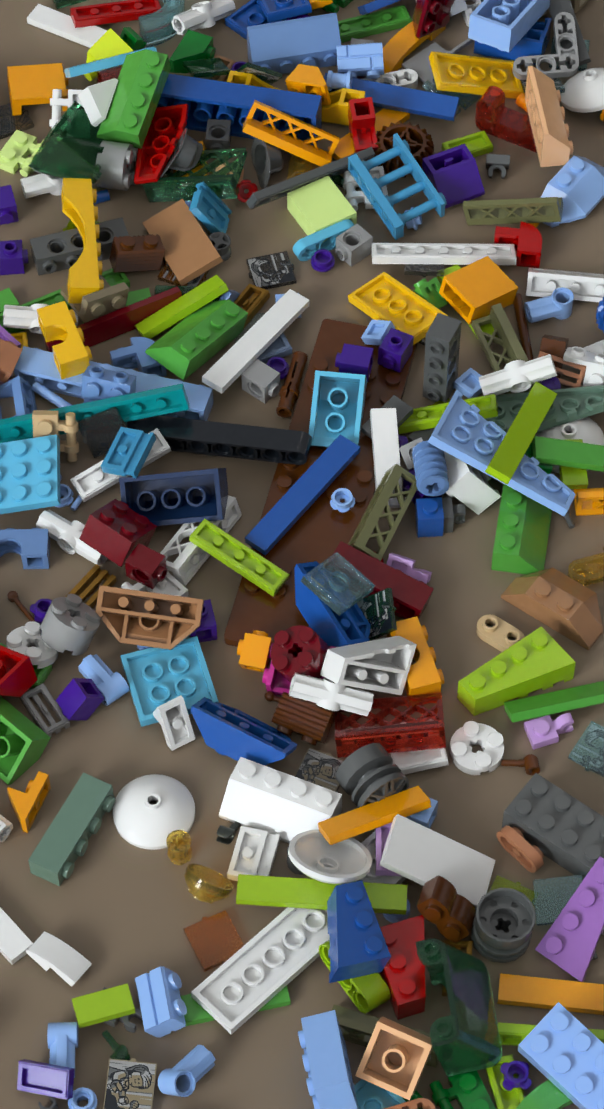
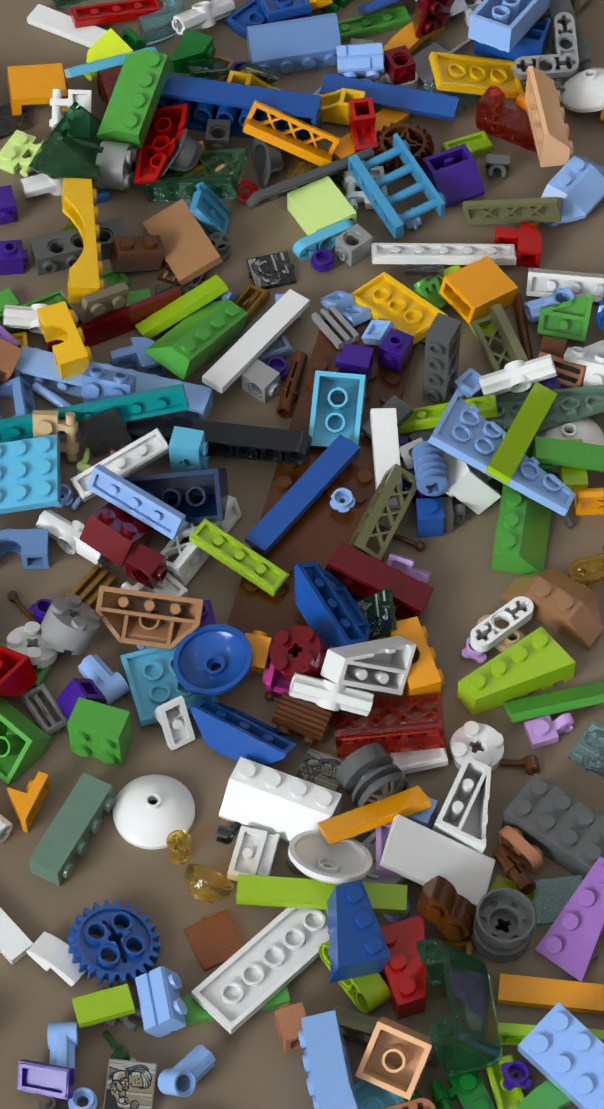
white slope [78,78,119,127] -> none
dark azure plate [101,427,156,479] -> none
light orange slope [285,64,331,105] -> none
clear light blue tile [301,552,375,616] -> none
light blue bush [327,70,352,91] -> none
none -> bright green brick [67,697,133,766]
none -> blue gear [67,900,161,988]
none -> yellowish green hand [77,448,92,475]
none -> light blue fence [86,464,189,540]
none -> medium azure brick [169,426,209,473]
none -> blue dish [173,624,253,696]
none -> nougat brick [274,1002,307,1053]
none -> light grey tile [312,304,359,350]
none -> light blue slope [320,290,372,327]
none -> reddish brown hinge [379,525,425,551]
none -> dark red brick [384,45,416,85]
none -> white wedge [432,756,491,854]
none -> lavender plate [461,636,491,663]
none -> white beam [470,596,534,652]
none -> reddish brown pin [493,844,536,895]
none -> bright green wing [536,294,594,342]

